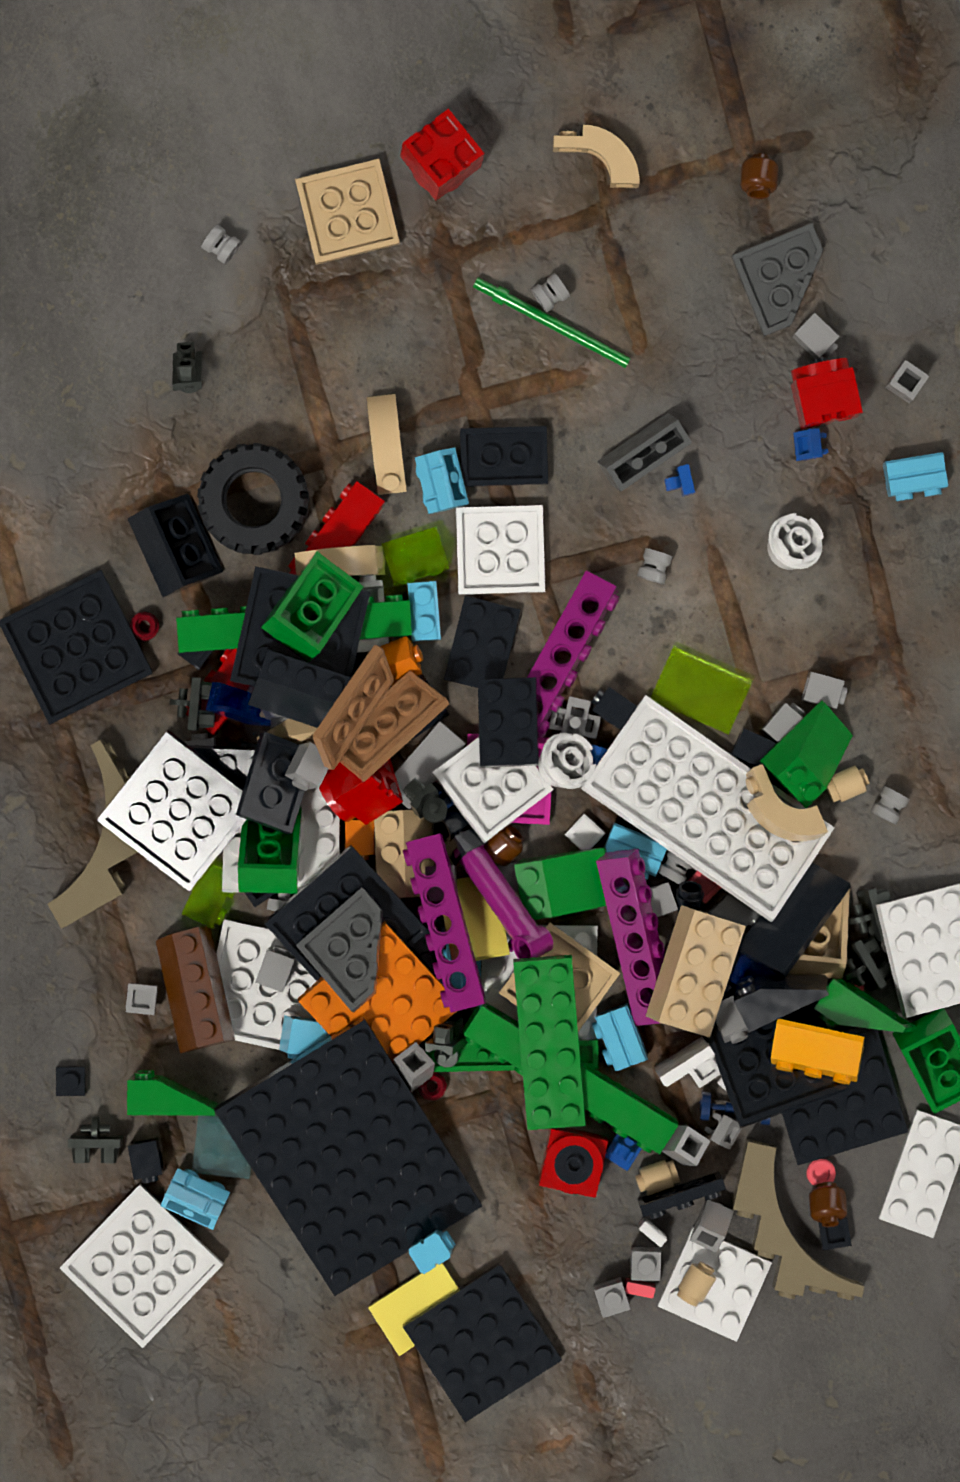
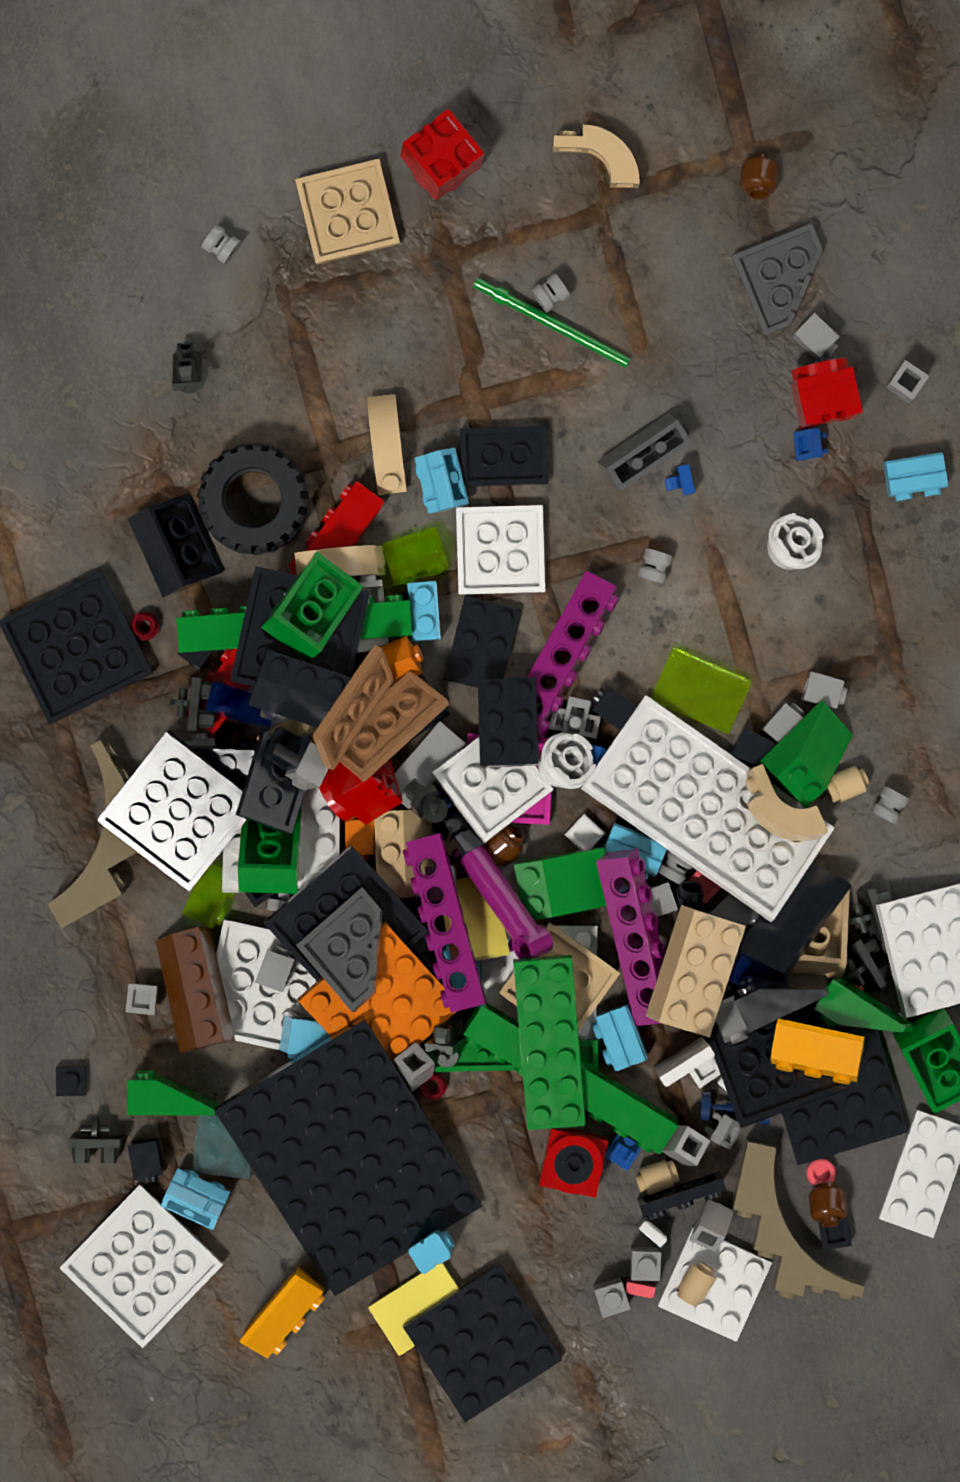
none -> light orange slope [239,1266,325,1359]
none -> black panel [262,726,312,771]

